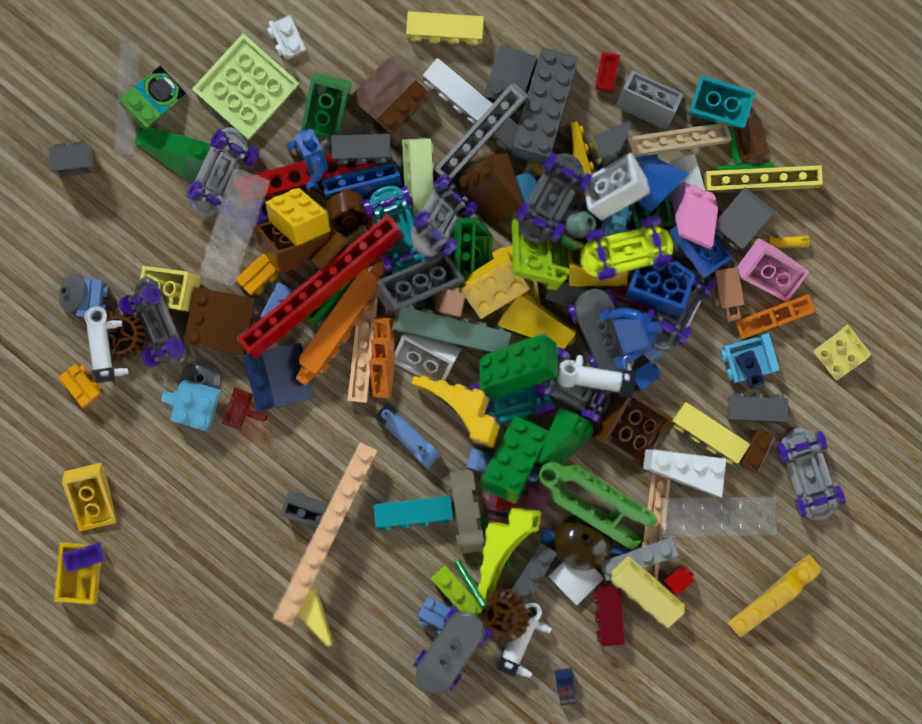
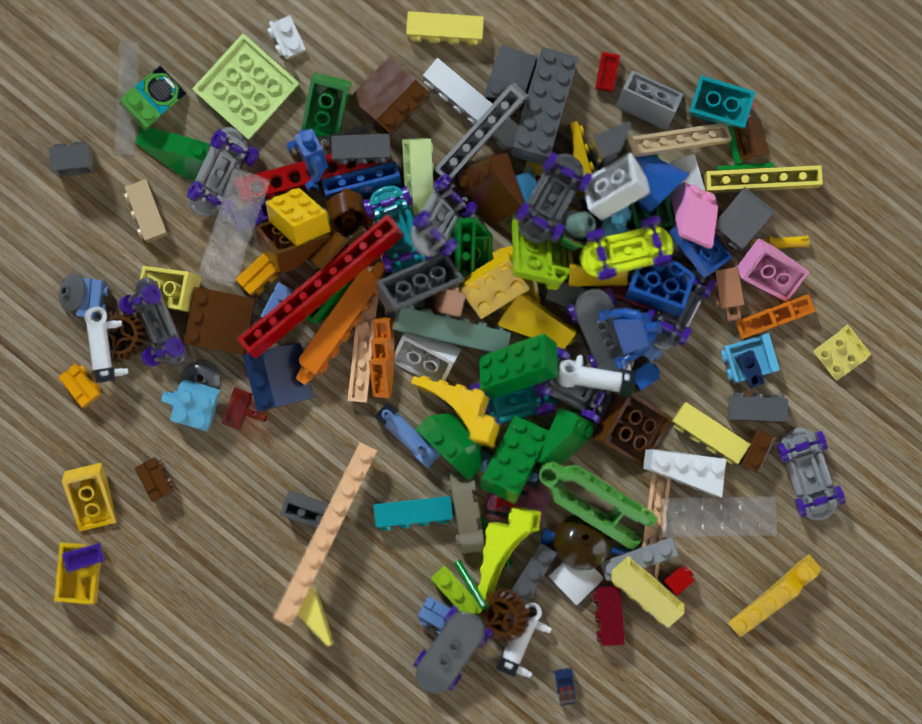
none -> tan brick [124,179,169,243]
none -> reddish brown brick [134,457,175,502]
none -> green wedge [416,413,482,481]

